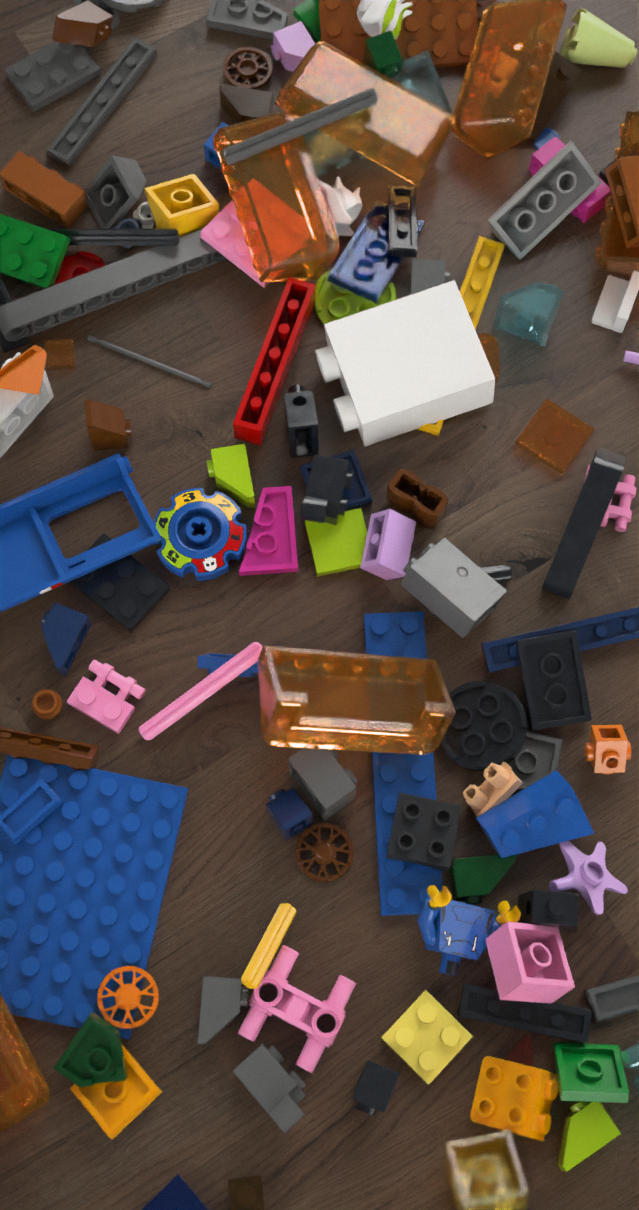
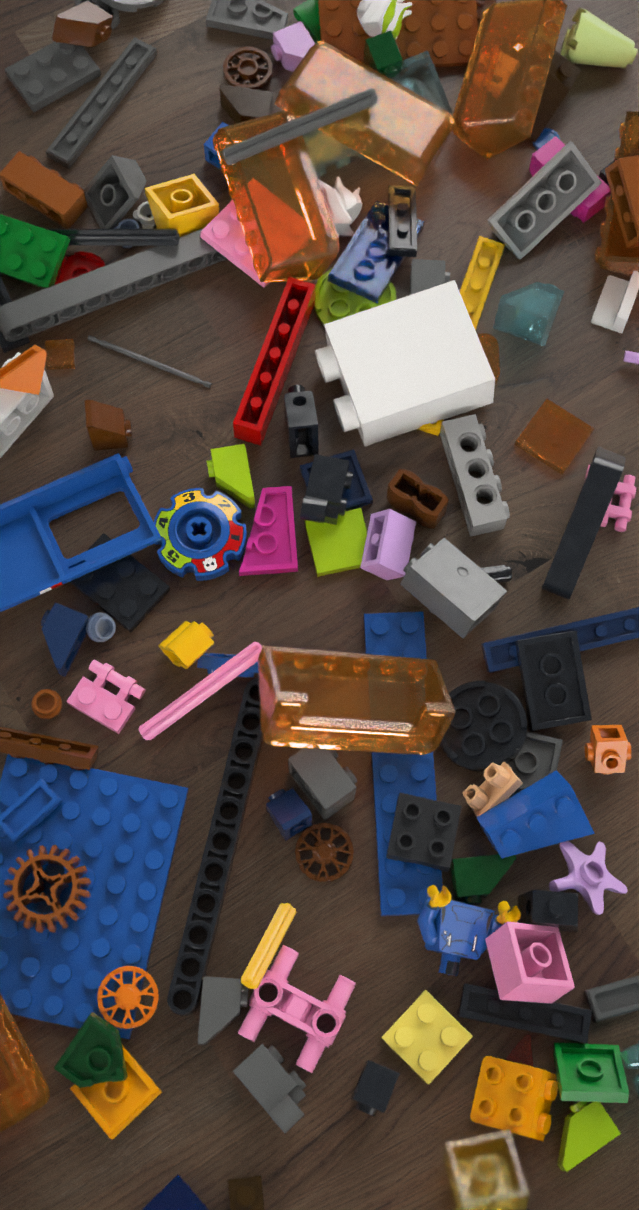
none -> dark orange gear [3,845,91,933]
none -> sand blue plate [86,612,116,642]
none -> yellow brick [158,621,214,669]
none -> black beam [167,678,272,1016]
none -> light grey brick [440,414,510,537]

